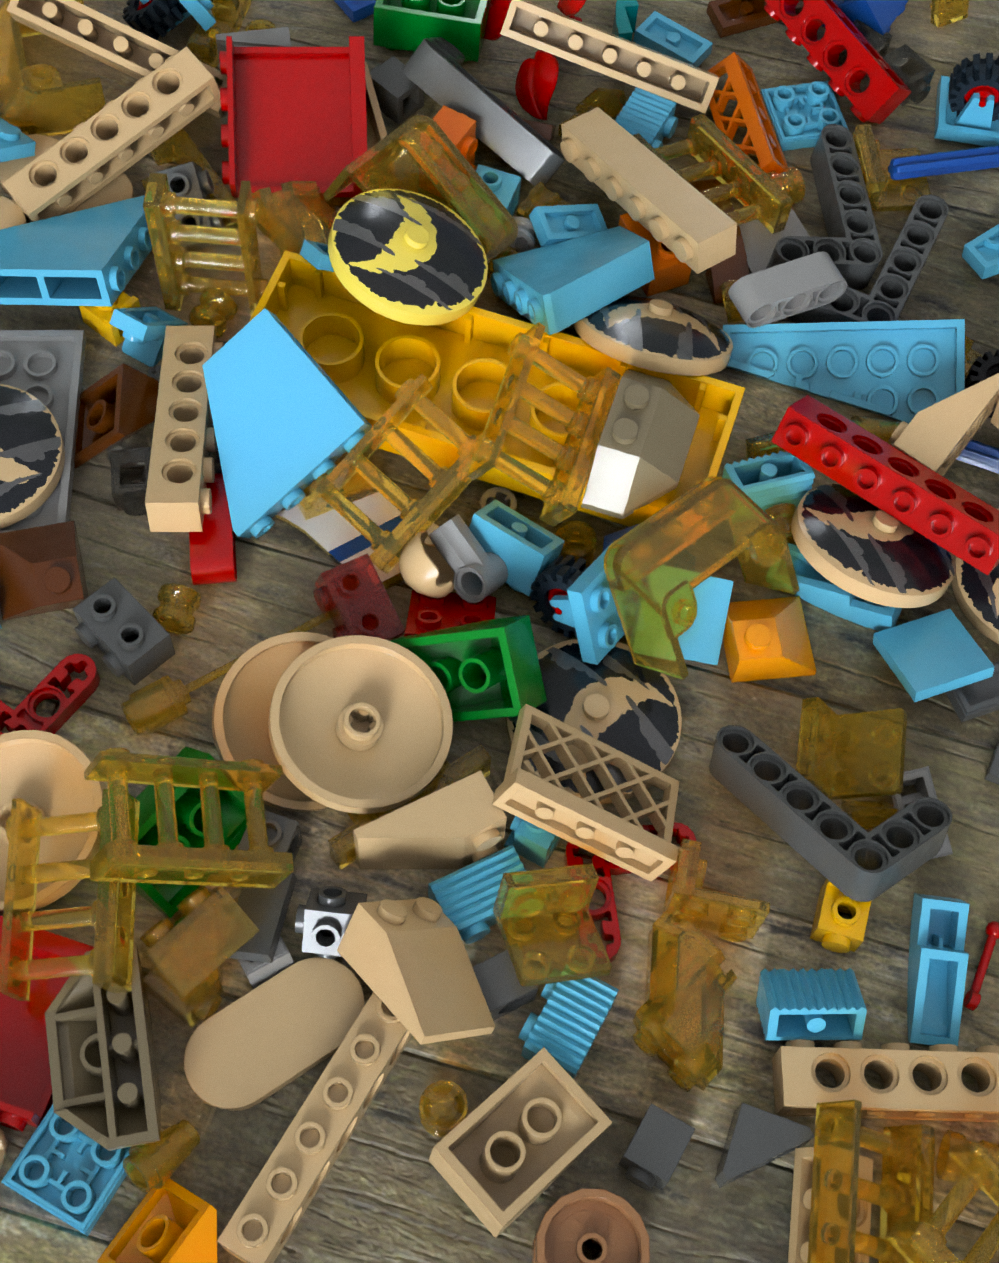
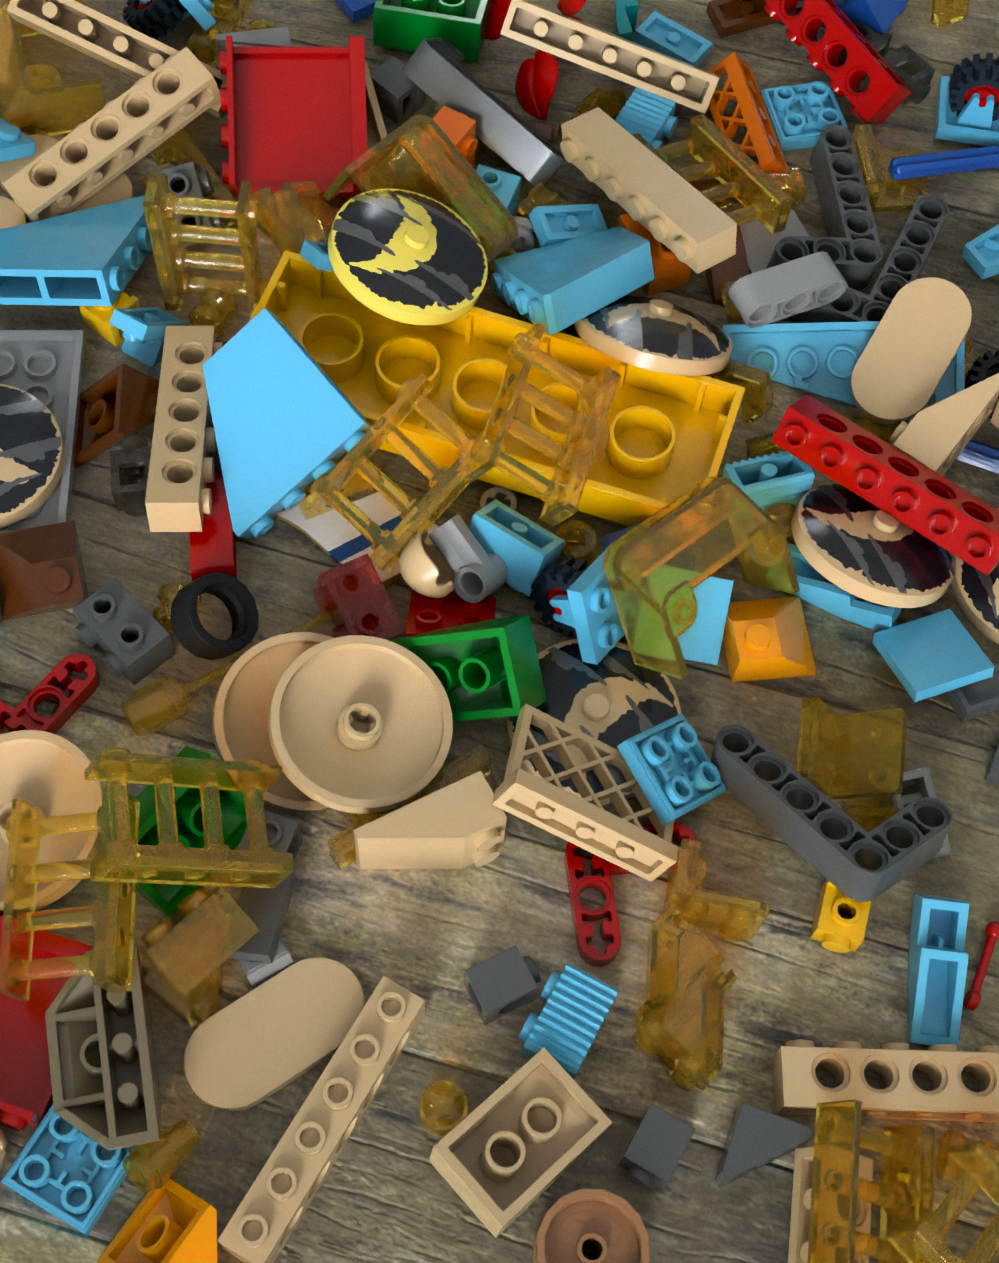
dark grey brick [295,886,368,959] -> none
tan slope [337,897,495,1045] -> none
medium azure brick [428,845,537,944] -> none
clear yellow bracket [493,864,612,986] -> none
brick [504,816,561,868] -> none
dark tan wedge [581,369,700,519] -> none
medium azure brick [756,968,867,1041] -> none
none -> black tyre [170,572,259,660]
none -> medium azure tile [617,713,727,826]
none -> clear yellow bracket [711,360,773,424]
none -> tan tile [850,277,972,424]

